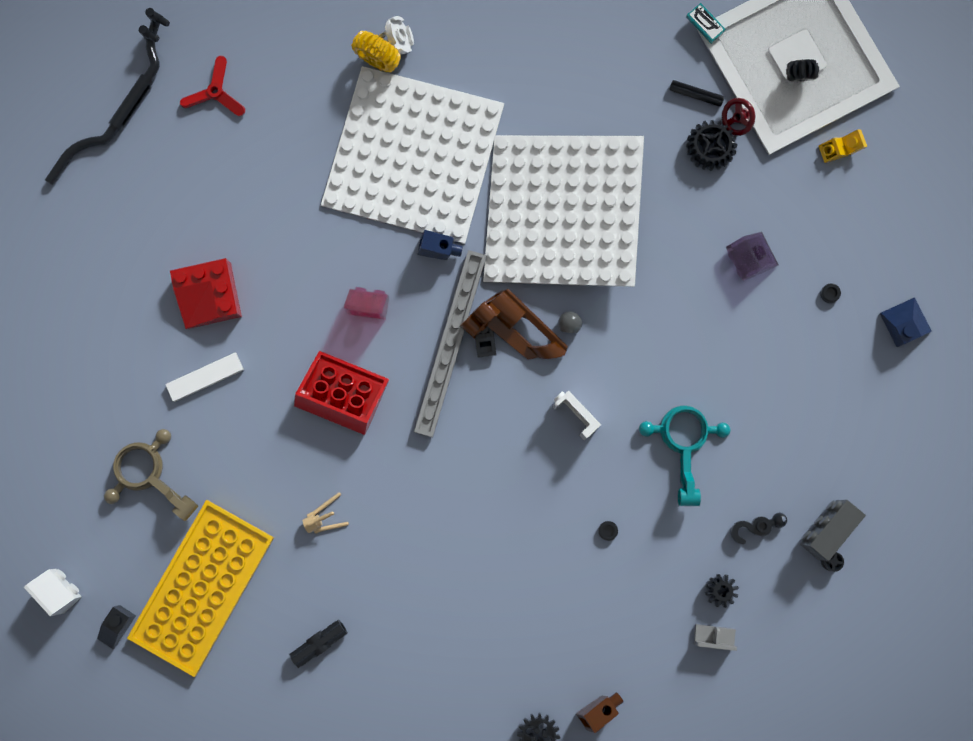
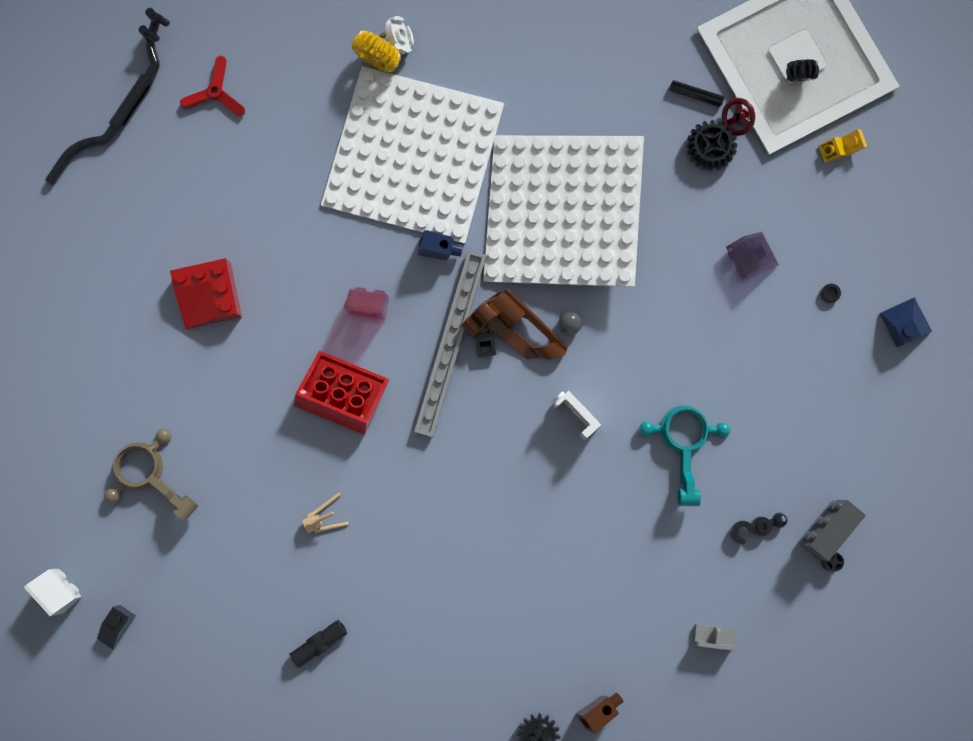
yellow plate [127,500,275,677] -> none
white tile [165,352,244,402] -> none
black tile [598,521,618,541] -> none
tile [686,3,726,43] -> none
black gear [705,574,739,608] -> none

